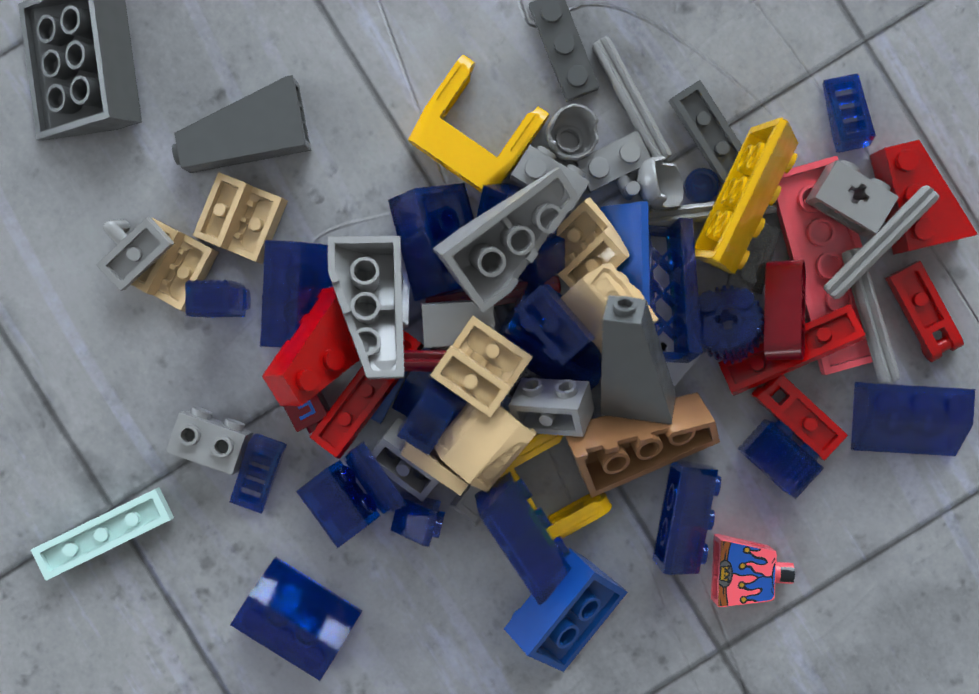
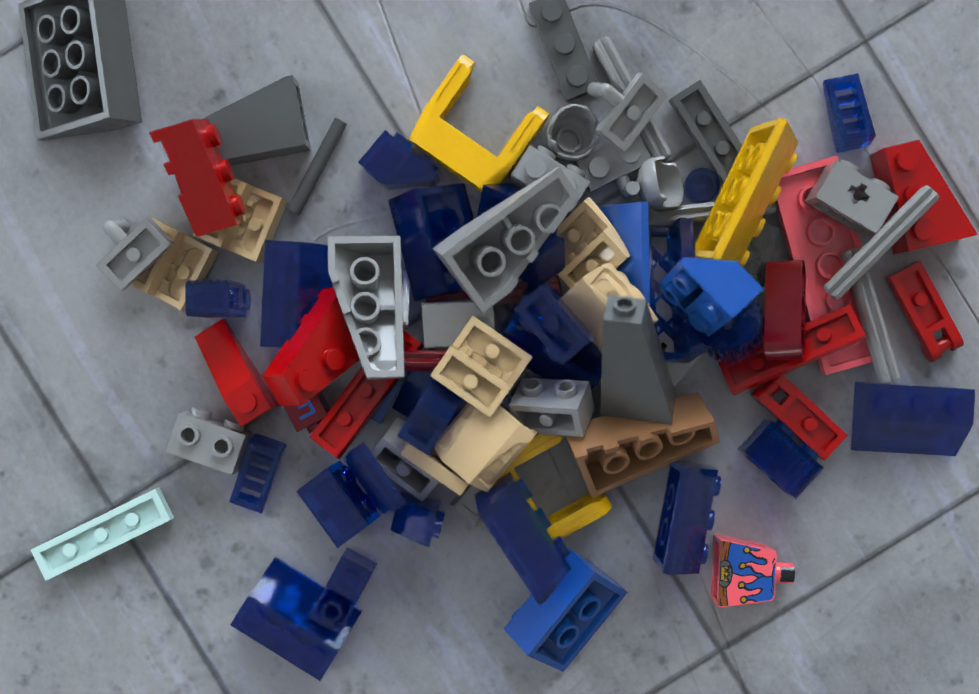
none -> red wedge [149,119,246,237]
none -> red slope [194,318,279,427]
none -> dark grey bar [287,118,347,215]
none -> clear blue slope [309,547,378,634]
none -> clear blue slope [358,130,441,190]
none -> light grey plate [587,73,668,152]
none -> blue slope [658,257,763,337]

